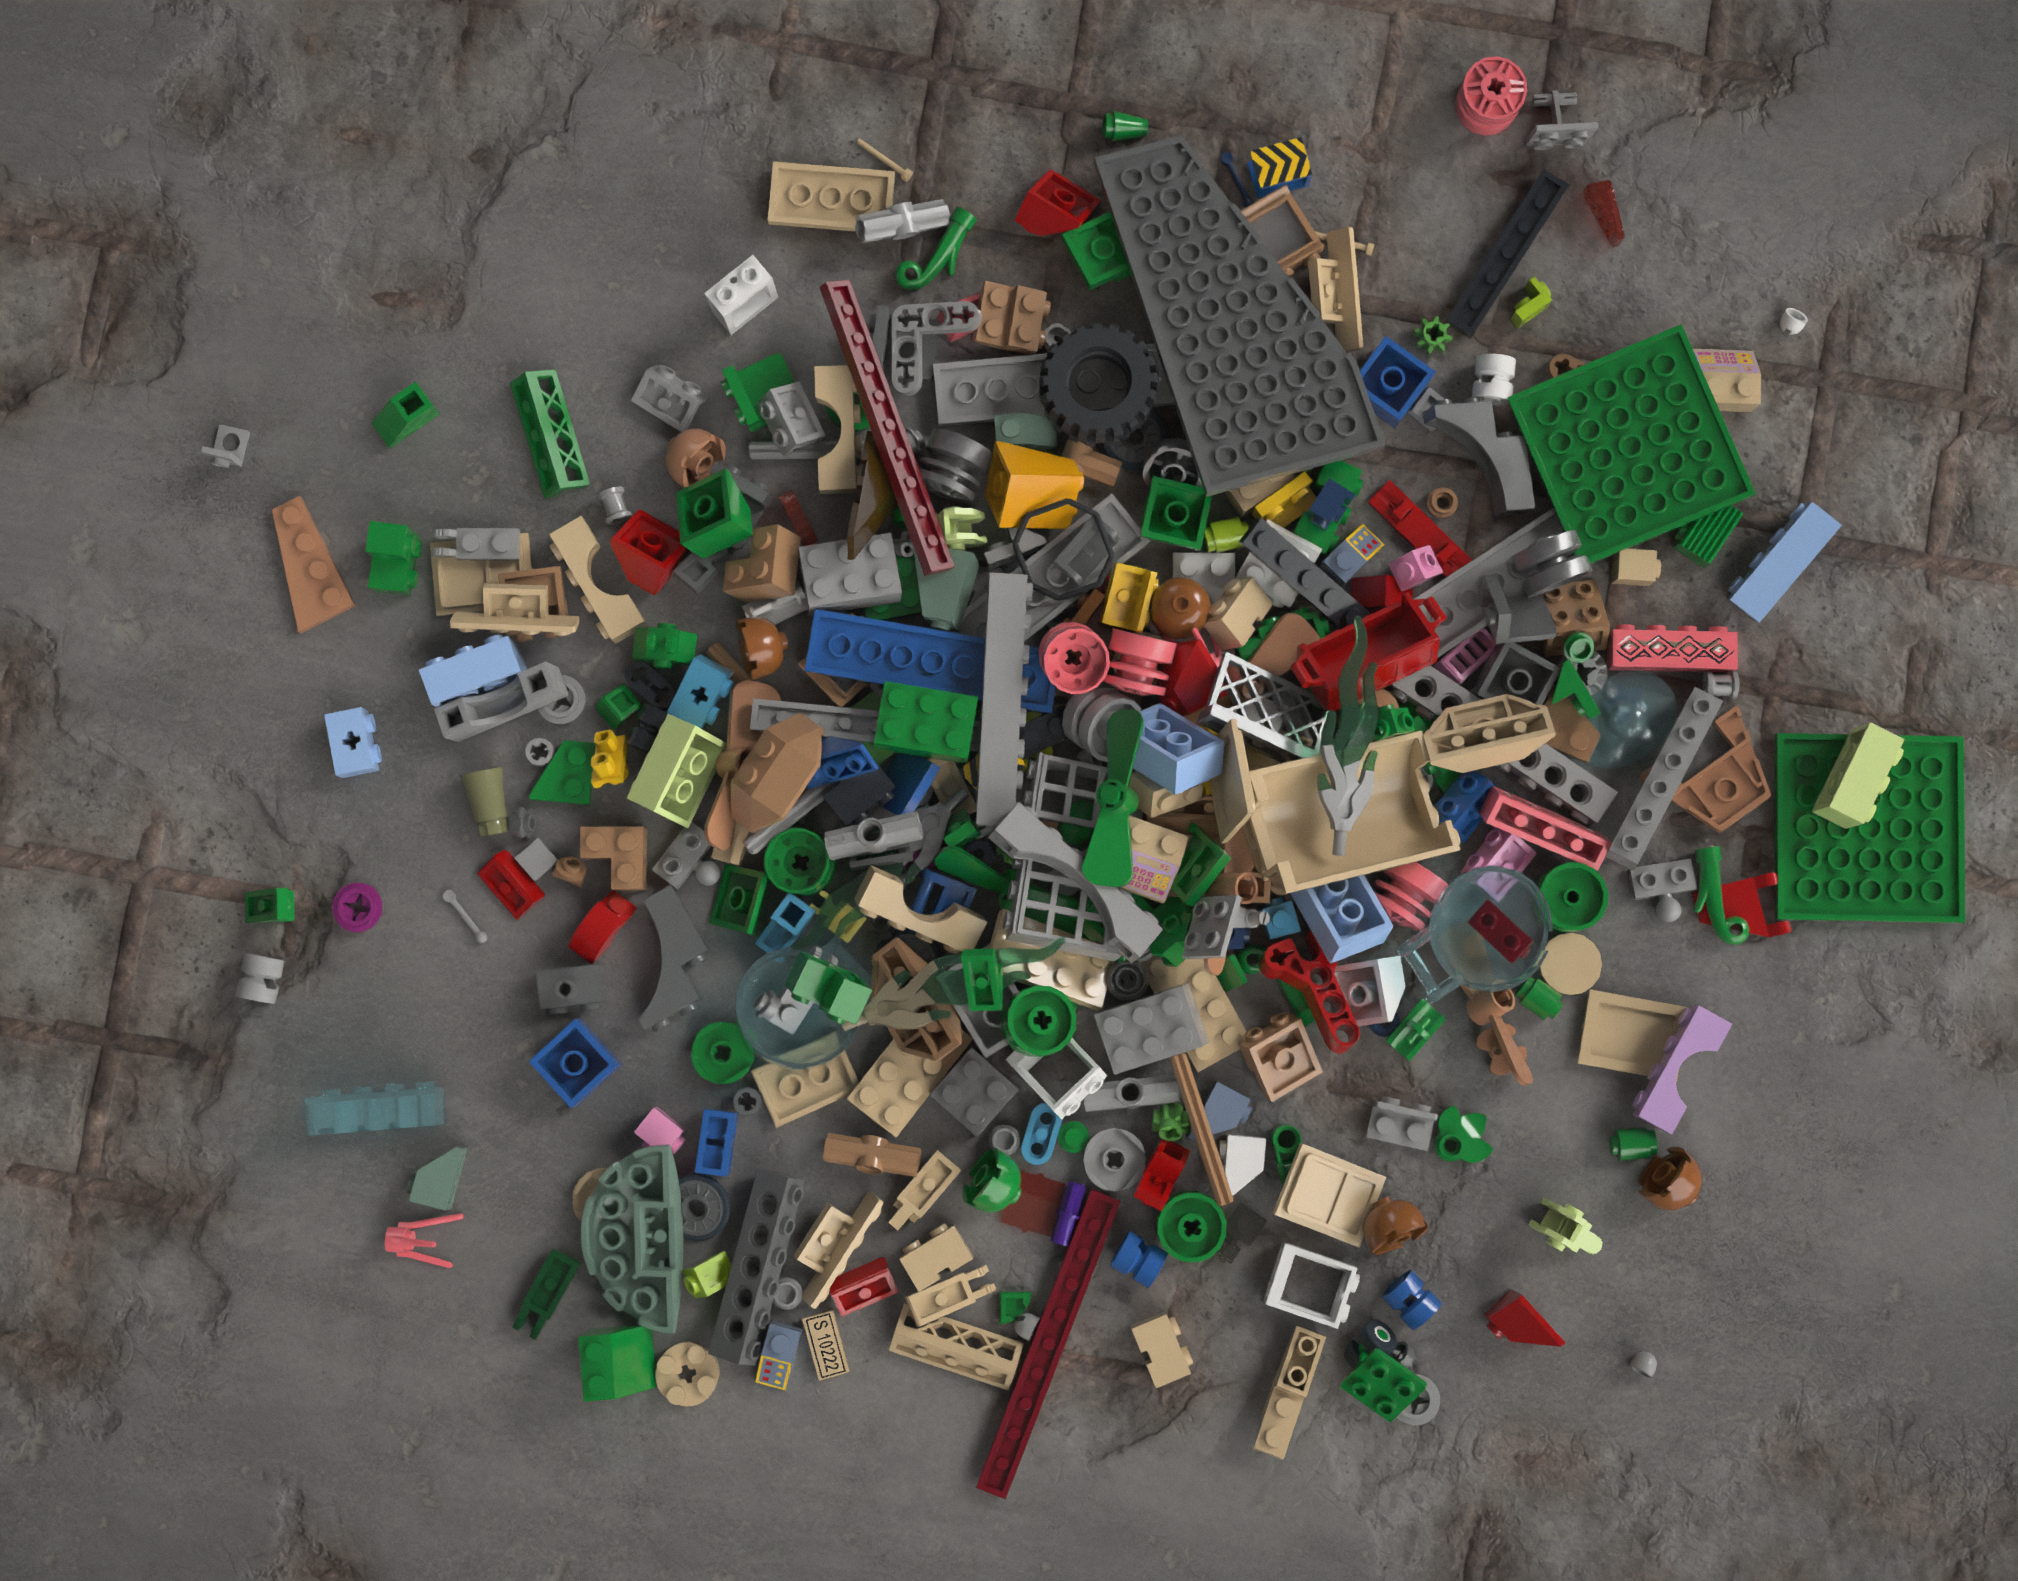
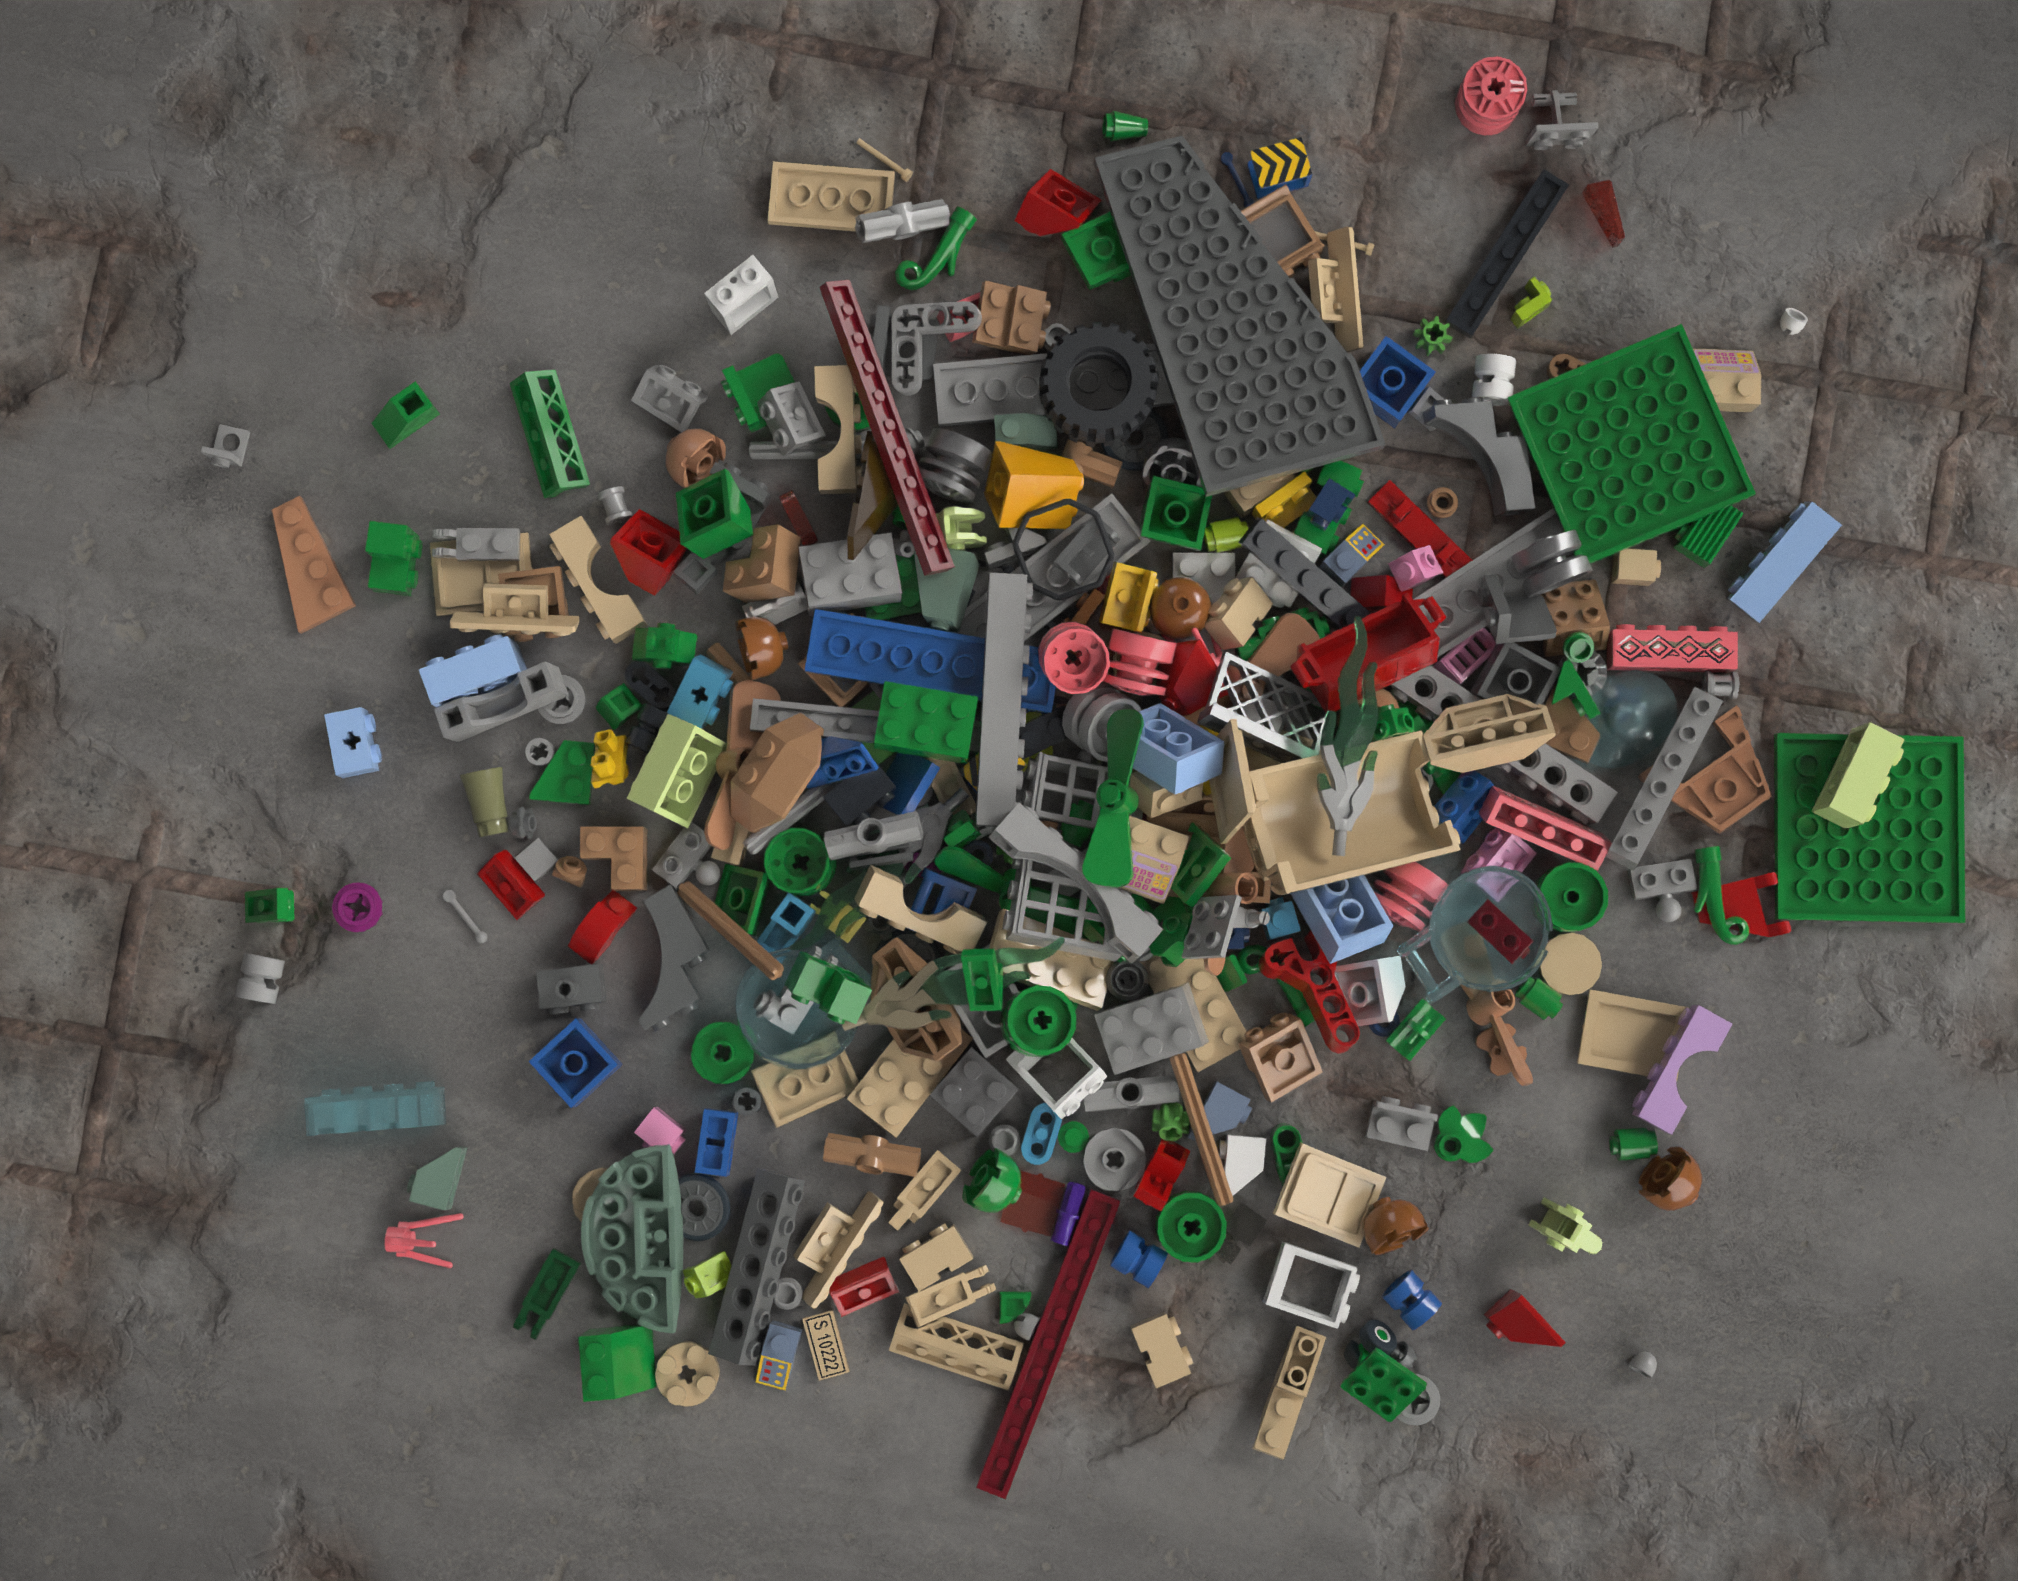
none -> medium nougat axle [677,881,784,980]

